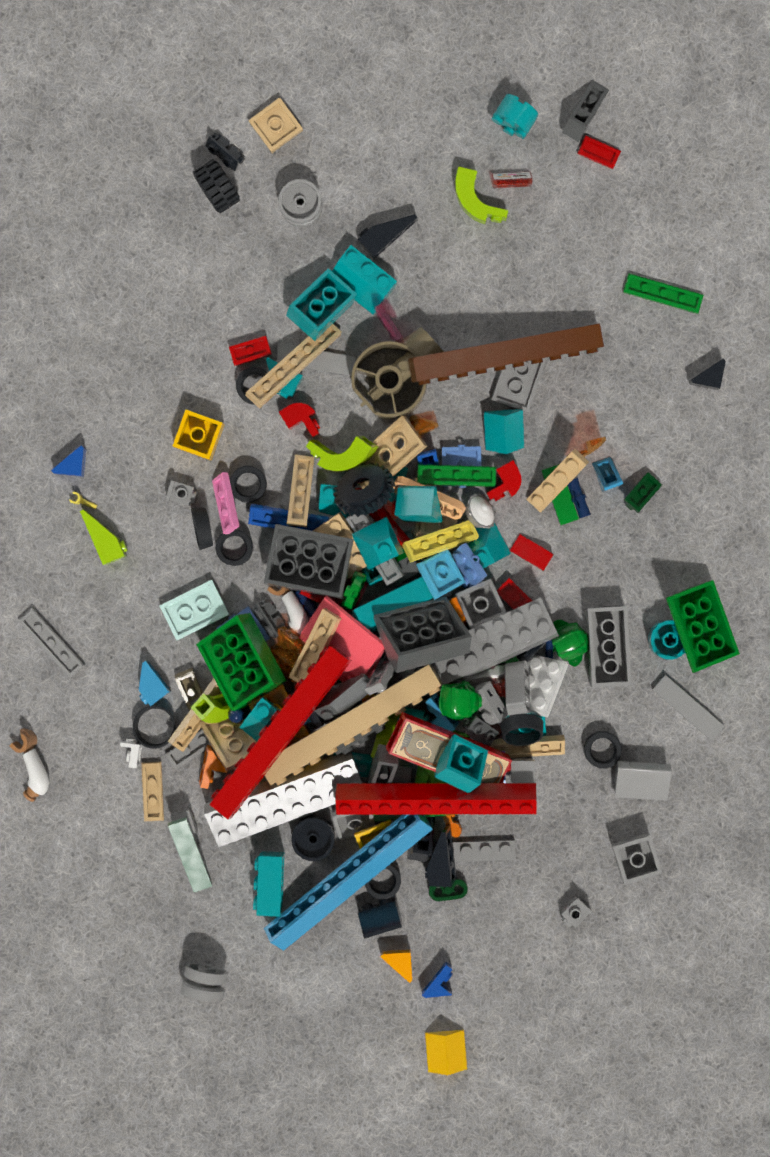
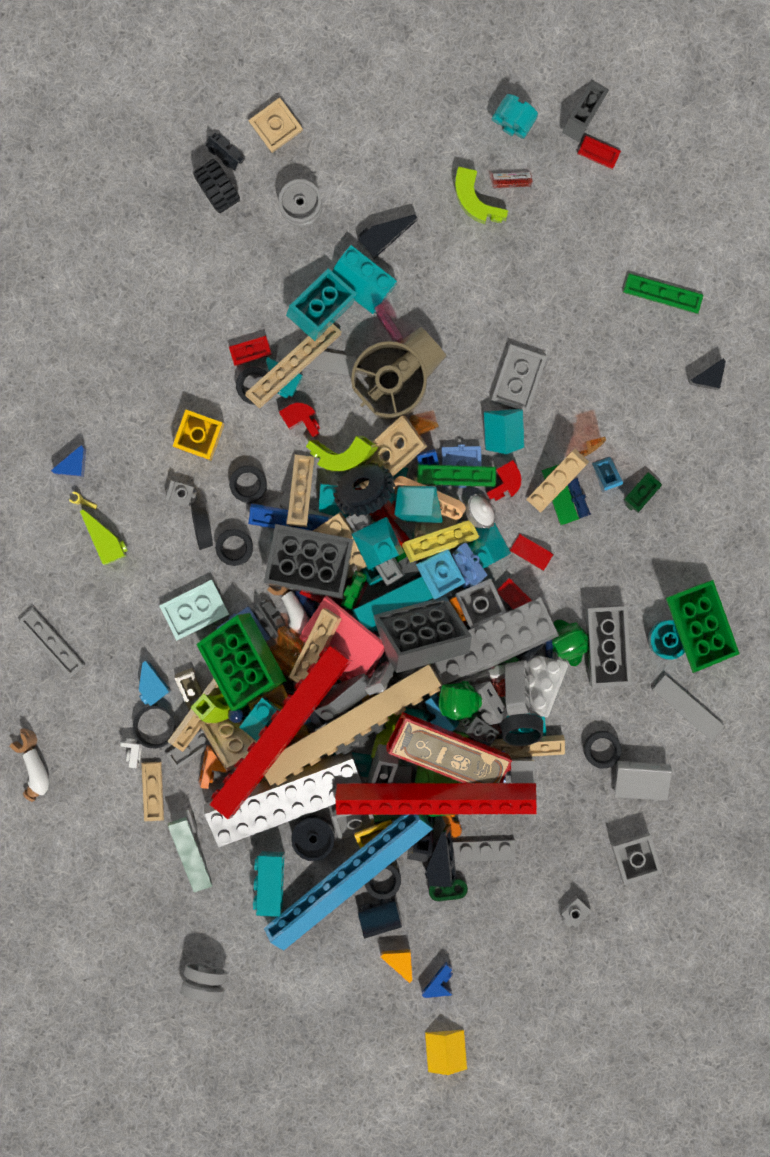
bright pink tile [212,472,240,534] -> none
reddish brown brick [408,323,604,385] -> none
teal slope [434,734,488,793] -> none

